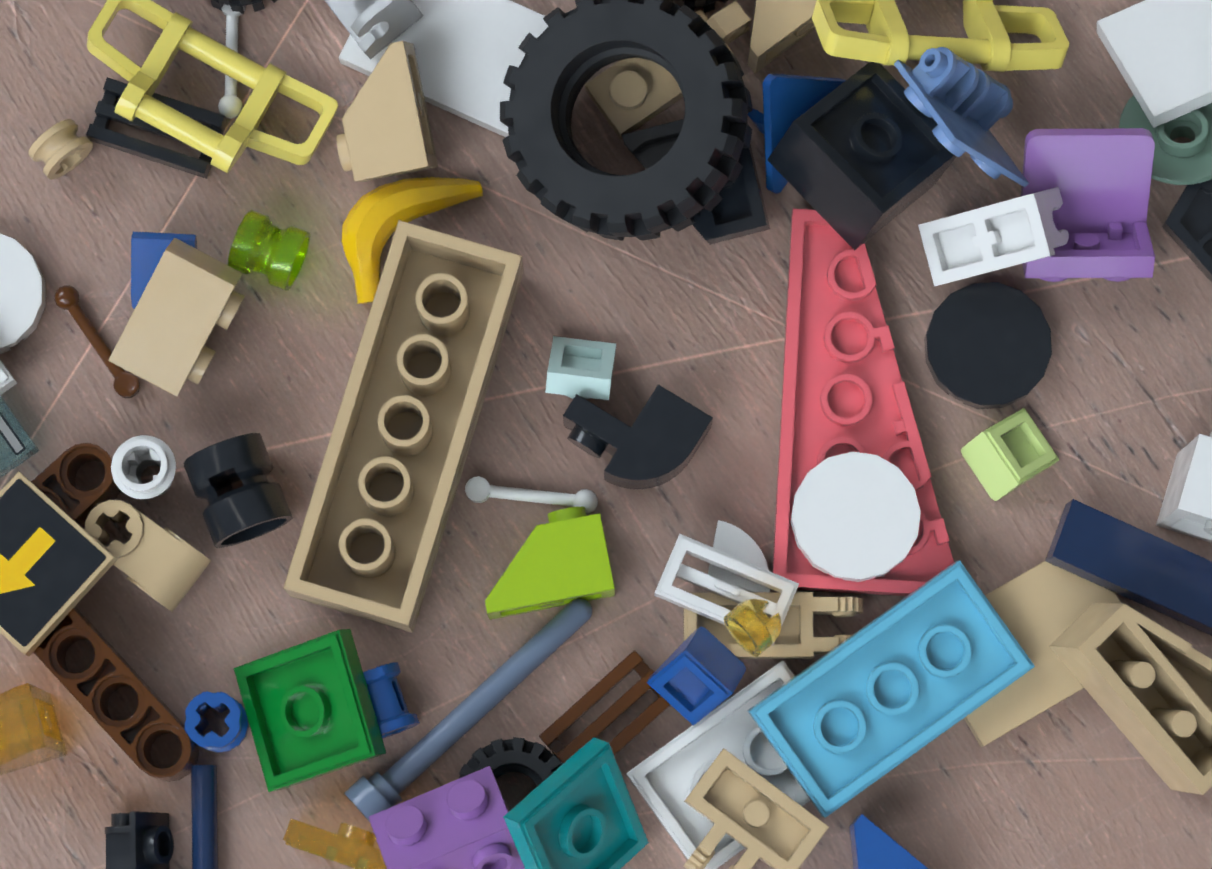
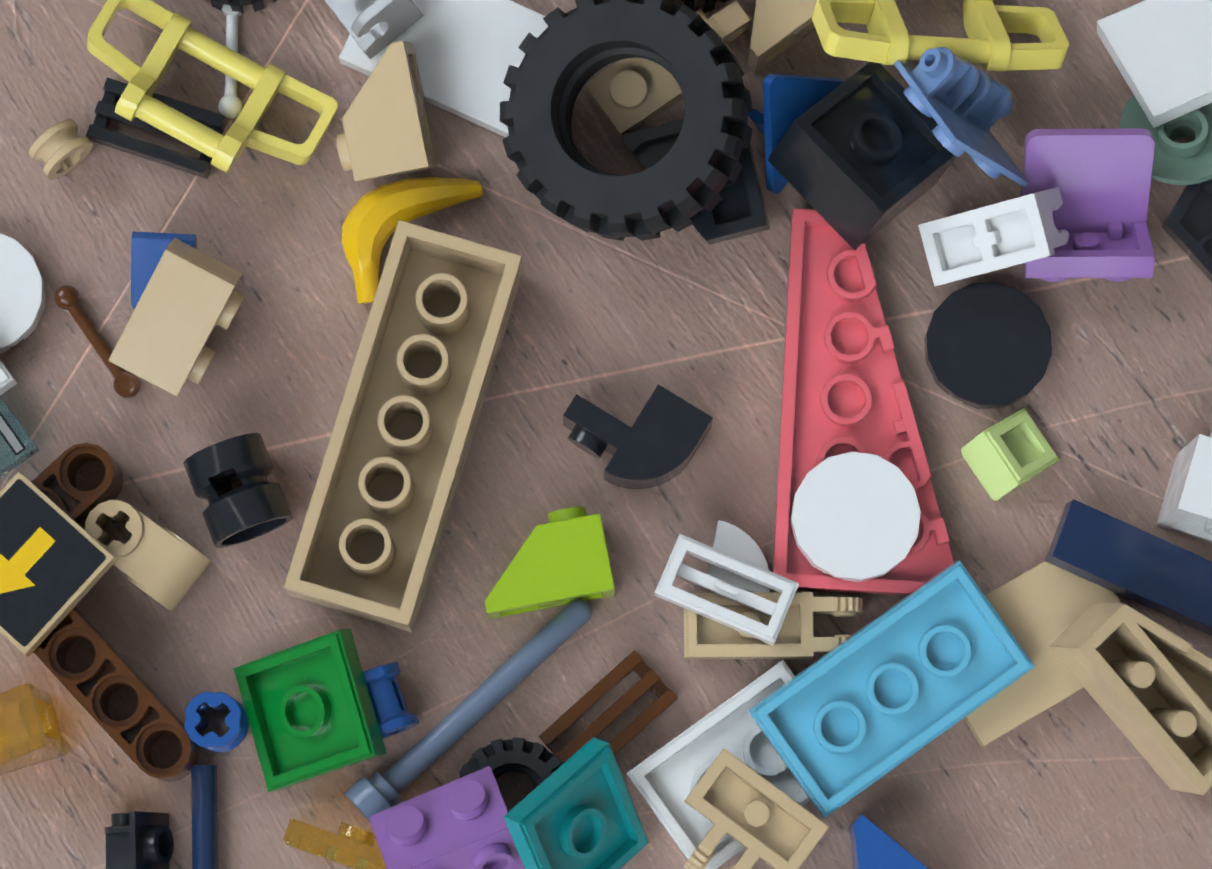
white cone [111,435,176,499] -> none
clear neon green wheel [227,210,311,291] -> none
white hinge [465,476,598,514] -> none
light aqua plate [545,336,616,400] -> none
blue slope [646,626,746,726] -> none
clear yellow hinge [724,599,782,657] -> none

